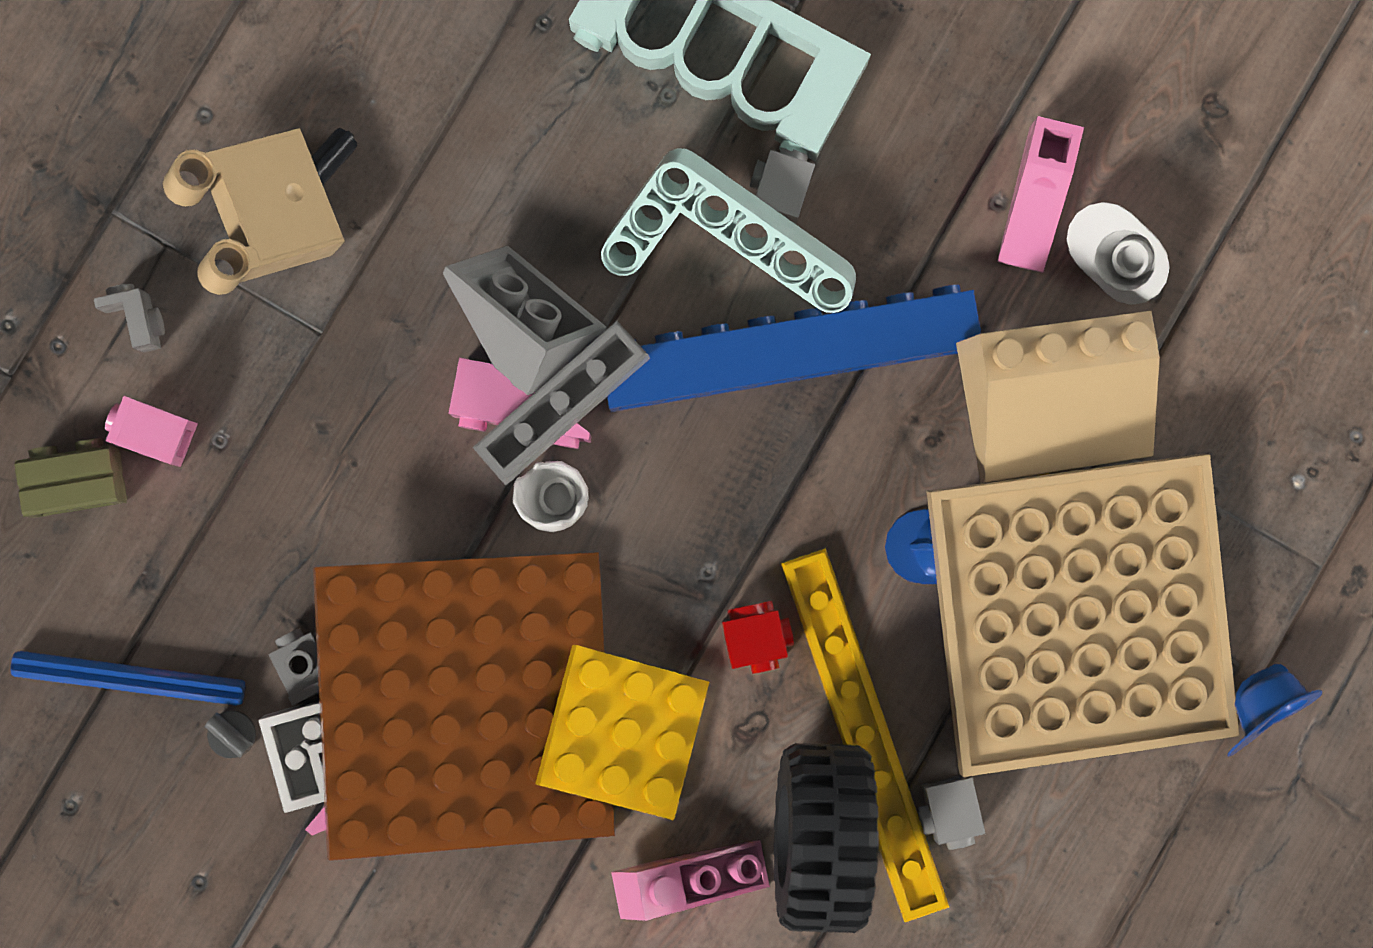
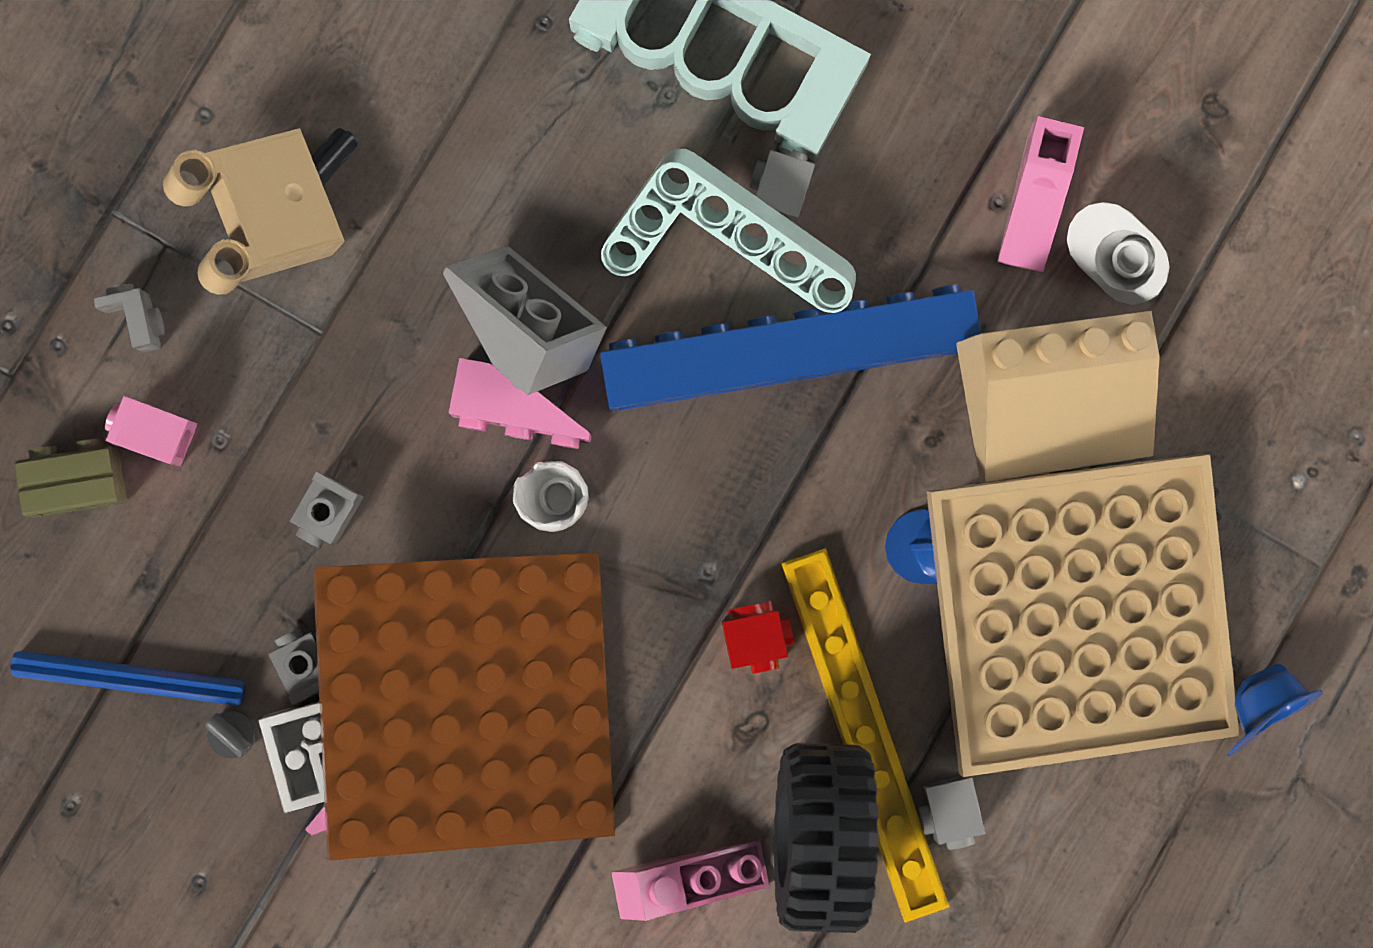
light grey brick [472,321,650,485] -> none
yellow plate [535,645,710,820] -> none
none -> light grey brick [290,471,364,548]

